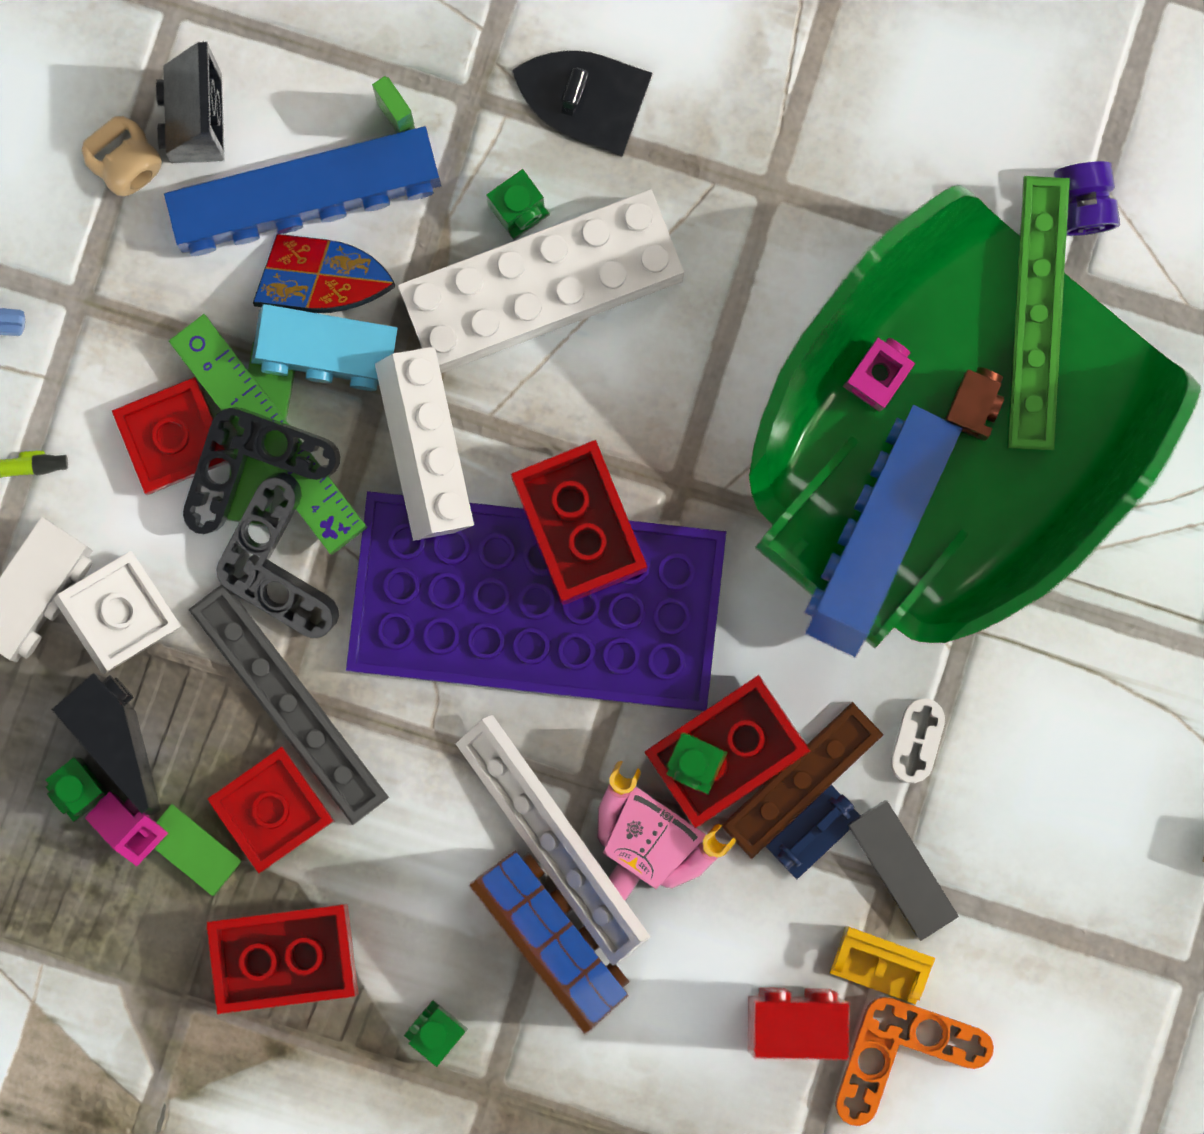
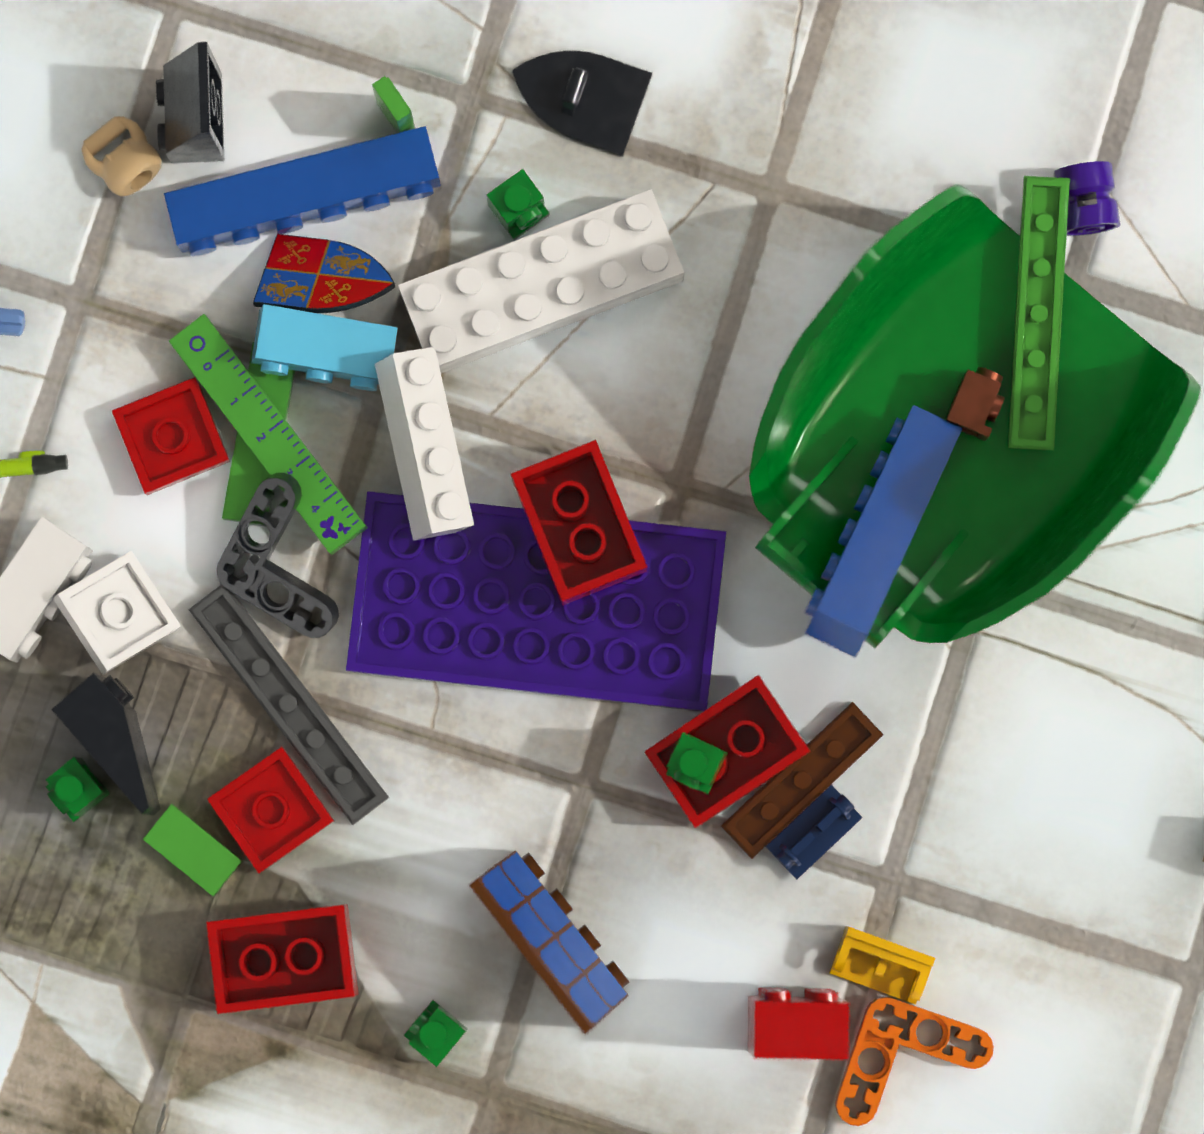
dark pink brick [85,791,168,866] -> none
black beam [183,407,341,534] -> none
white plate [456,715,650,966] -> none
bright pink torso [597,761,736,901] -> none
dark pink brick [843,338,915,412] -> none
dark grey tile [847,800,959,941] -> none
white beam [891,699,945,783] -> none

